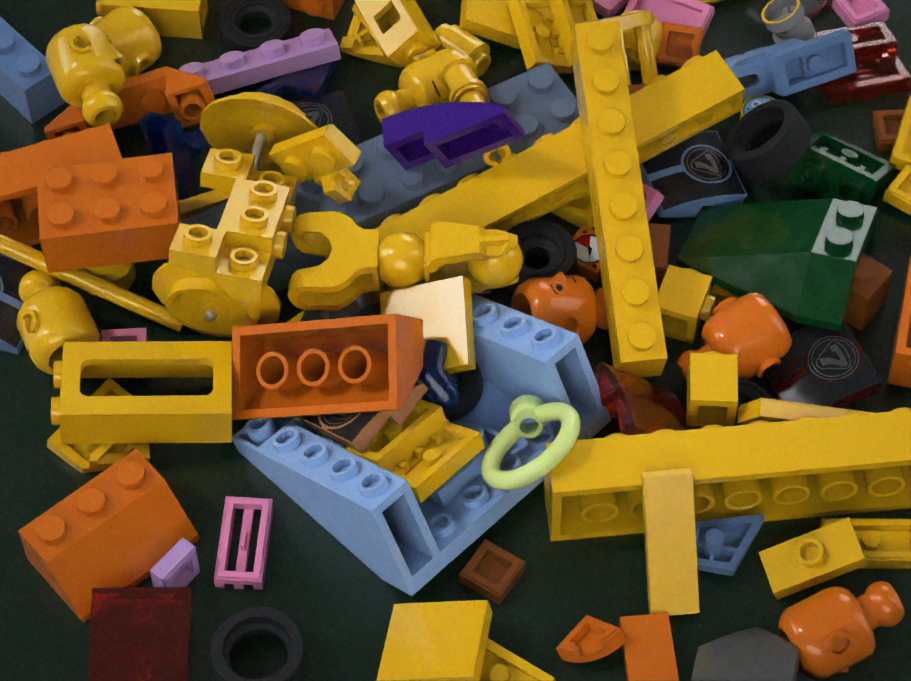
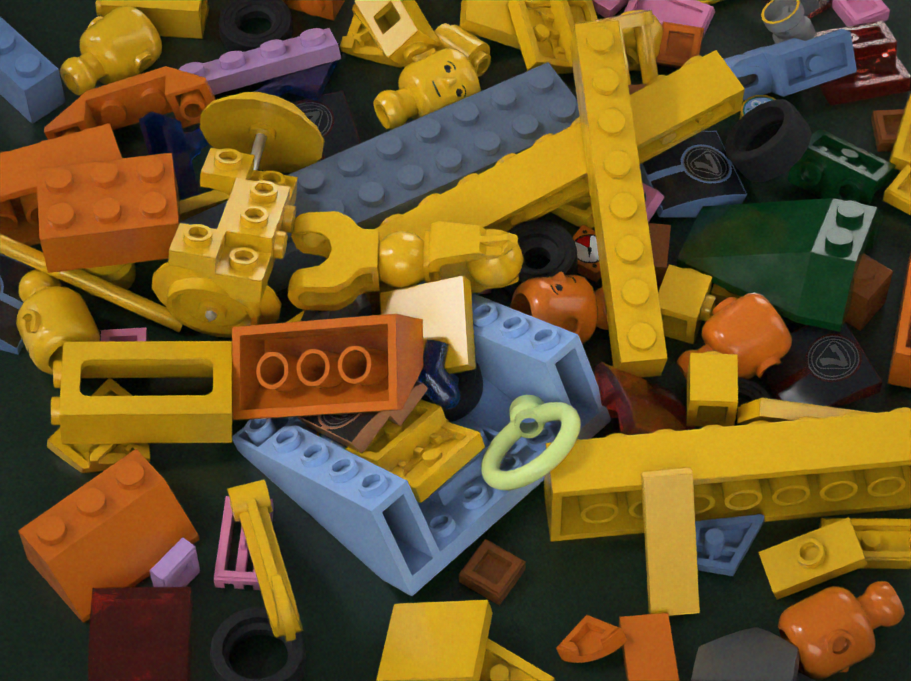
yellow piece [45,23,126,127] -> none
yellow hinge [268,124,361,205] -> none
dark purple slope [382,102,525,170] -> none
yellow pin [438,54,511,166] -> none
none -> yellow piece [227,479,303,642]

